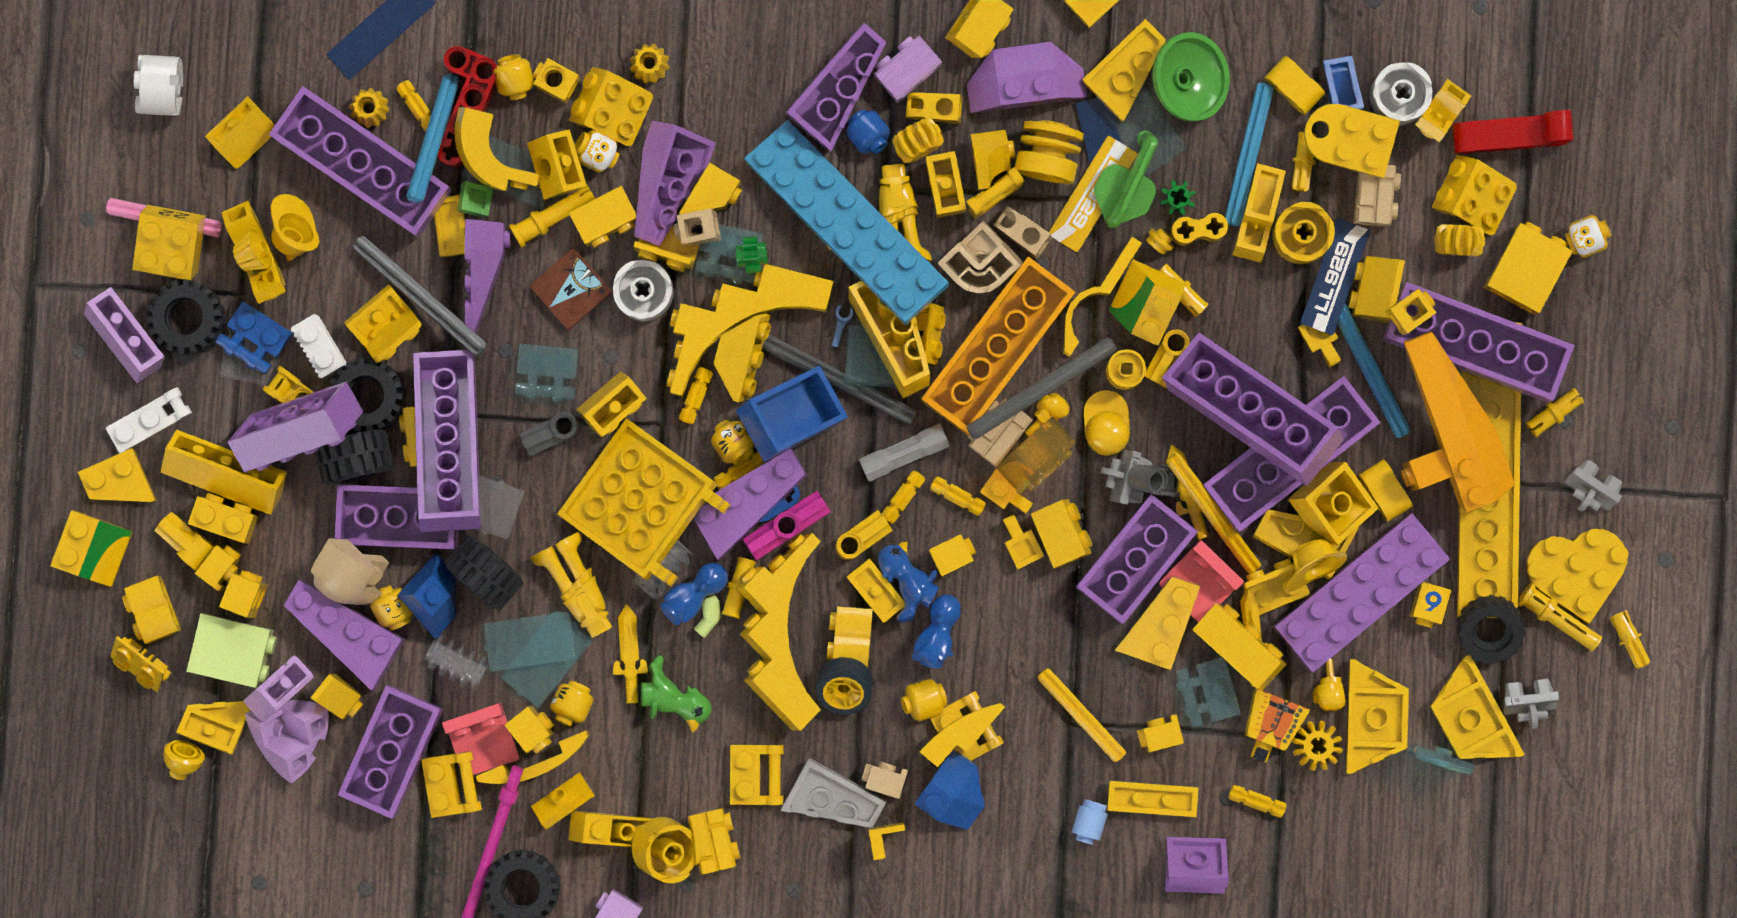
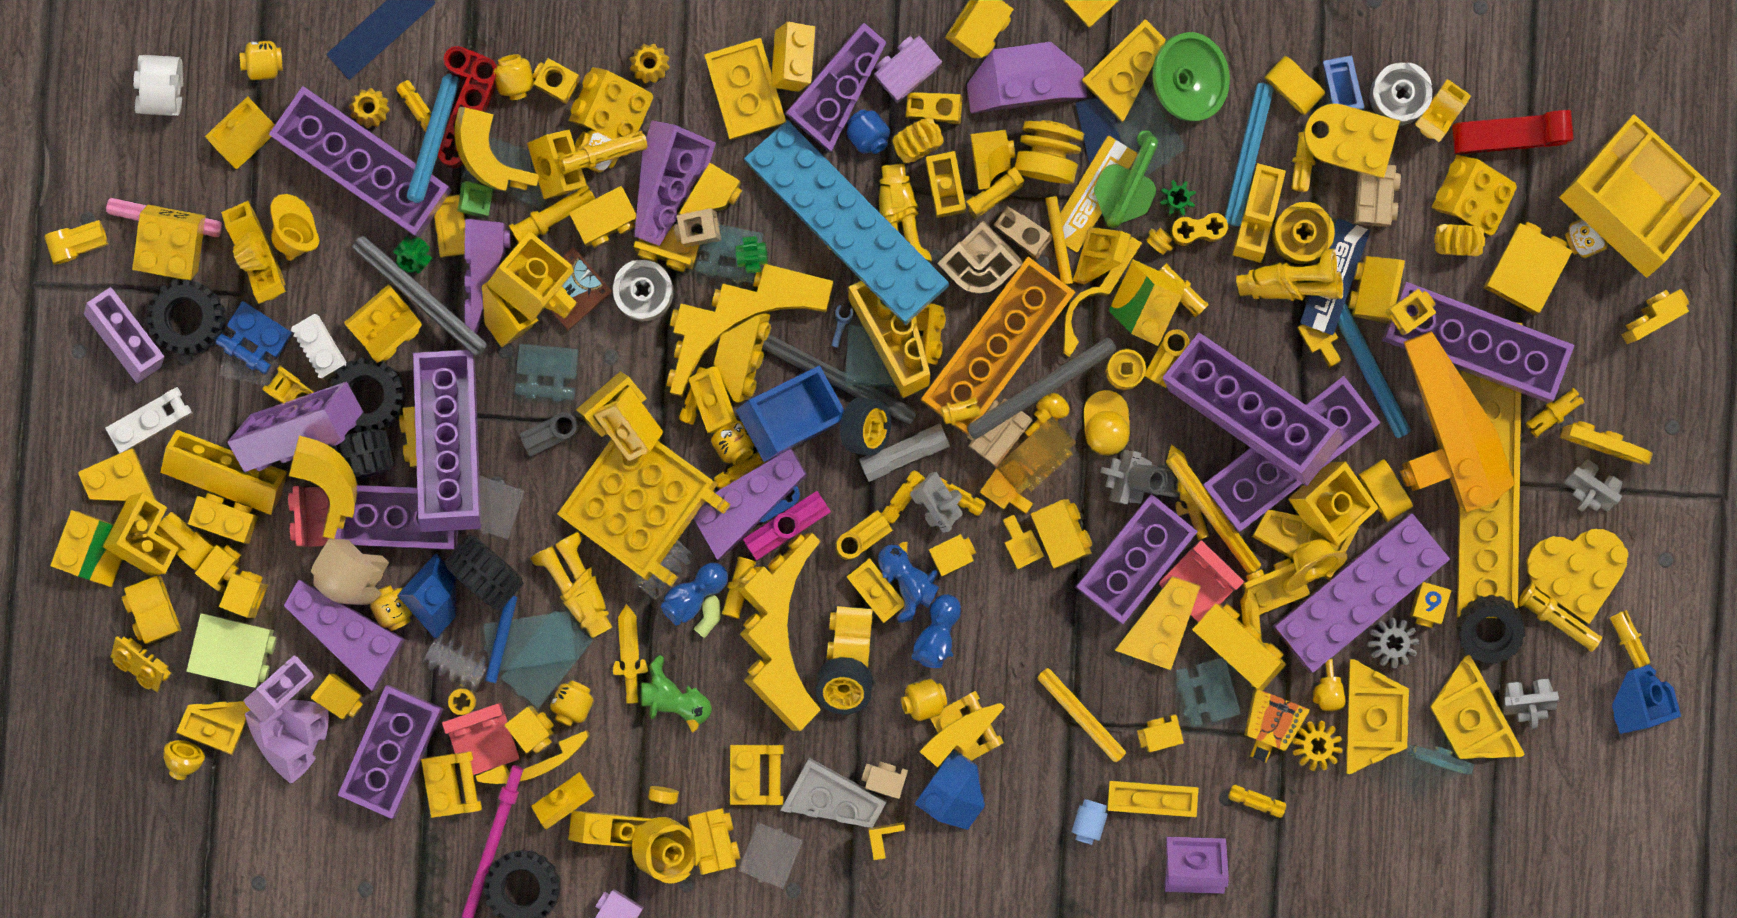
none -> yellow piece [44,220,108,265]
none -> yellow brick [103,492,178,577]
none -> yellow head [239,41,283,80]
none -> coral bracket [288,486,330,547]
none -> yellow arch [289,436,357,539]
none -> green gear [393,236,432,274]
none -> yellow bush [448,688,476,715]
none -> yellow slope [482,282,539,347]
none -> blue bar [485,596,518,683]
none -> yellow hinge [486,231,577,322]
none -> yellow pin [558,131,647,174]
none -> yellow panel [594,387,663,461]
none -> yellow tile [648,786,679,804]
none -> yellow plate [688,367,737,433]
none -> yellow plate [704,38,786,140]
none -> clear piece [738,822,803,889]
none -> yellow brick [771,22,815,92]
none -> black wheel [840,397,891,456]
none -> light grey hips [910,472,963,533]
none -> yellow pin [941,397,980,426]
none -> yellow bar [1045,196,1073,285]
none -> yellow wing [1073,227,1131,285]
none -> yellow piece [1236,249,1343,301]
none -> light grey gear [1368,618,1419,668]
none -> yellow slope [1559,114,1721,278]
none -> yellow plate [1559,421,1653,465]
none -> blue slope [1612,665,1681,734]
none -> yellow plate [1621,289,1689,344]

